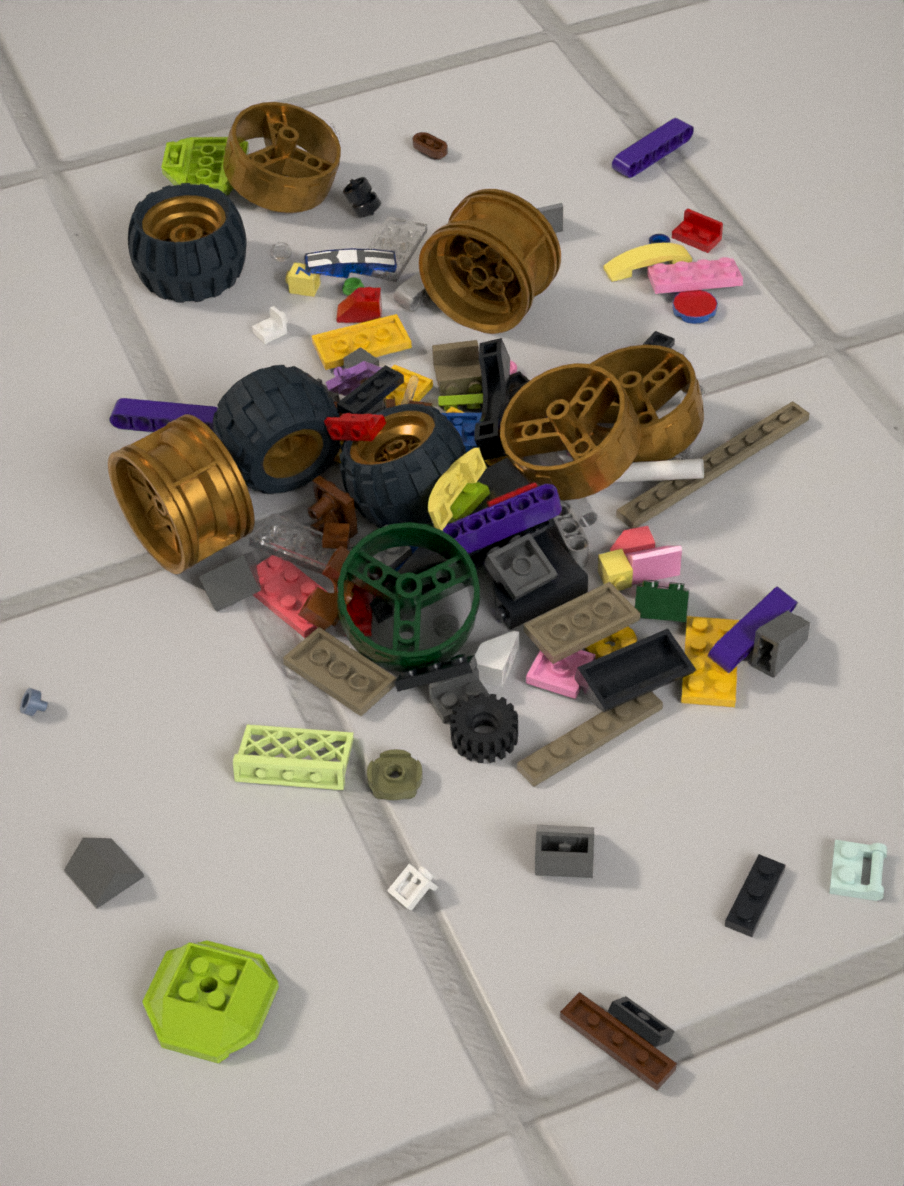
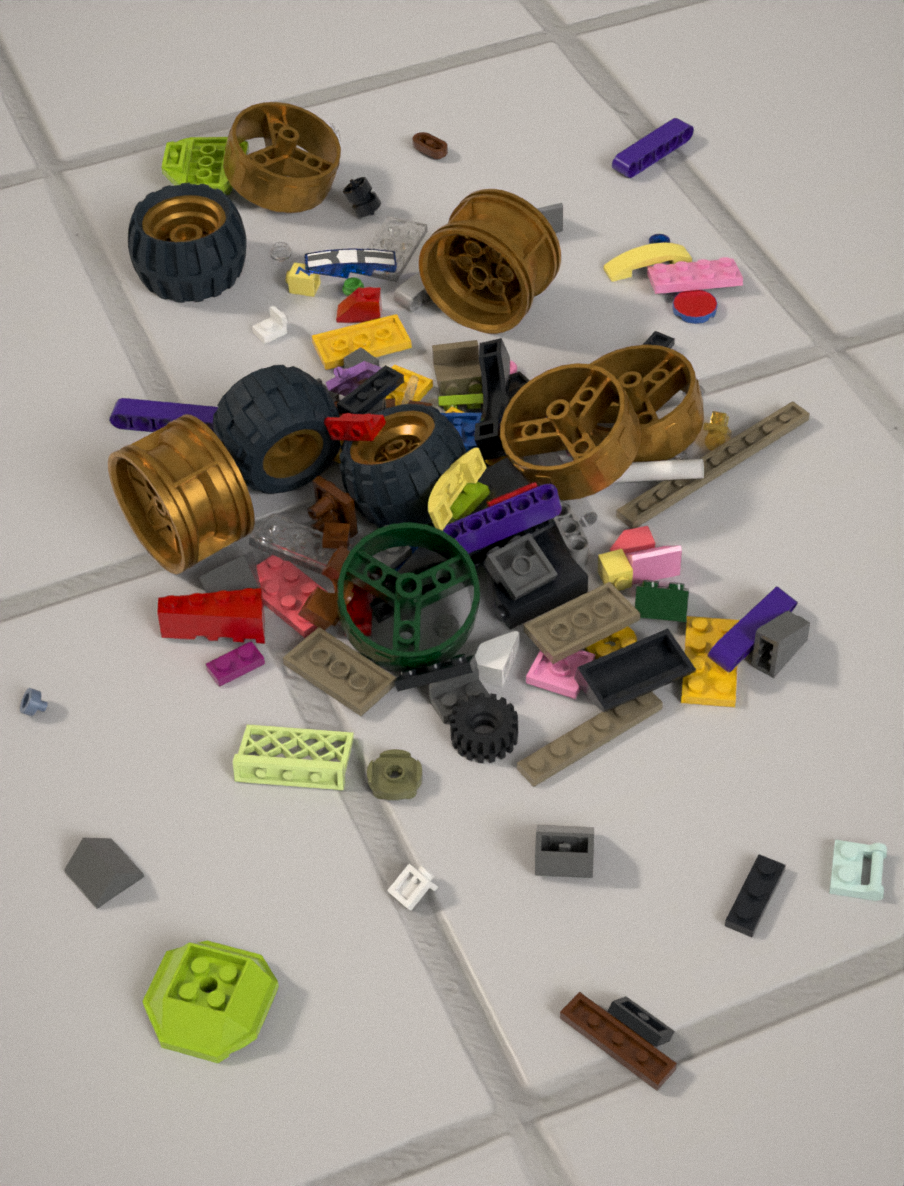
red bracket [672,208,723,253] -> none
none -> red wedge [157,588,265,644]
none -> magenta plate [206,641,265,687]
none -> clear yellow hips [703,411,732,451]

